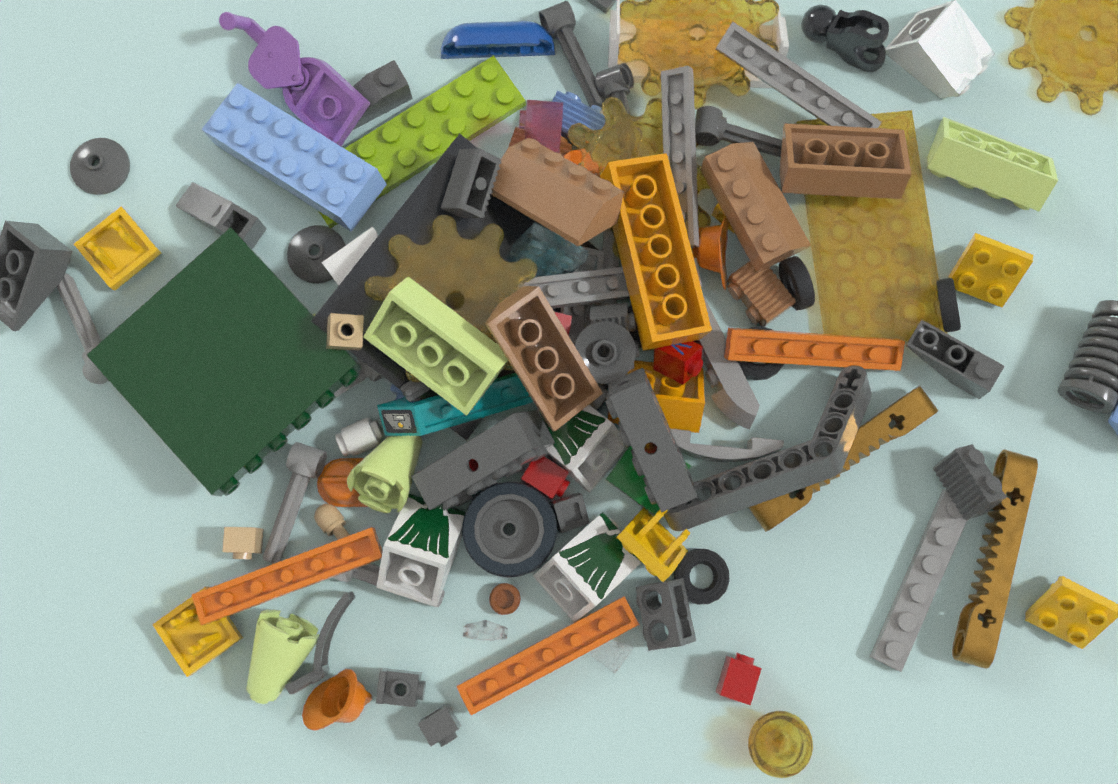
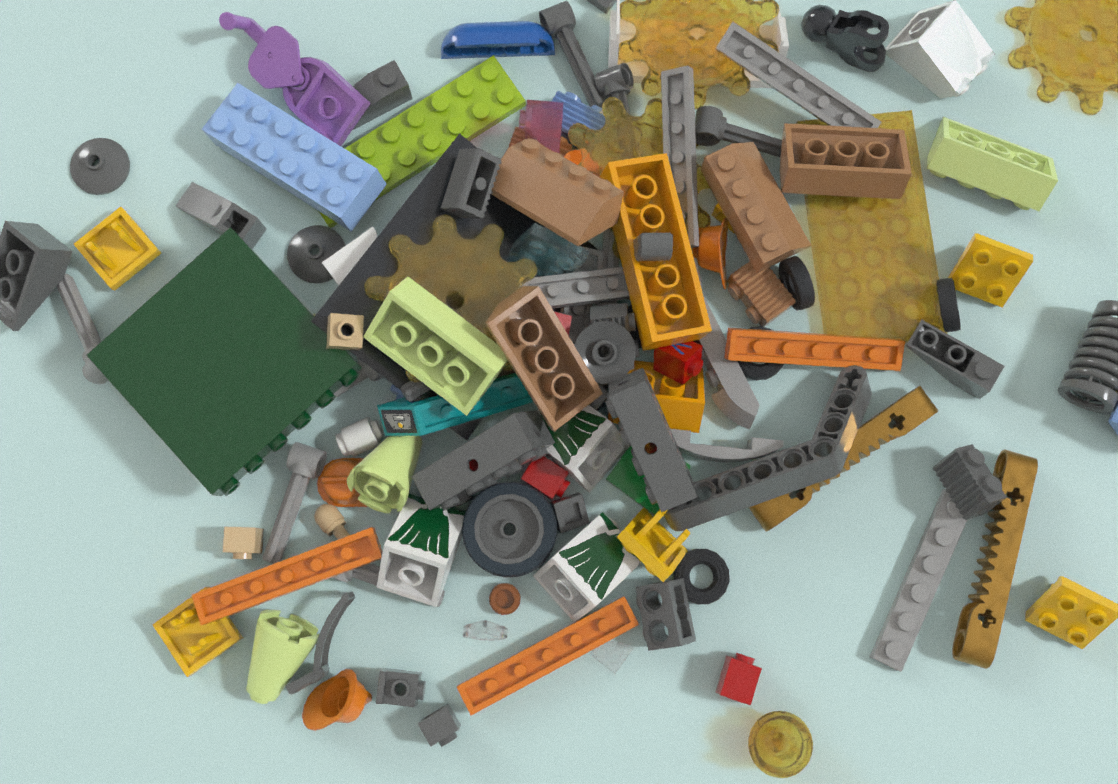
none -> dark grey brick [633,233,673,261]

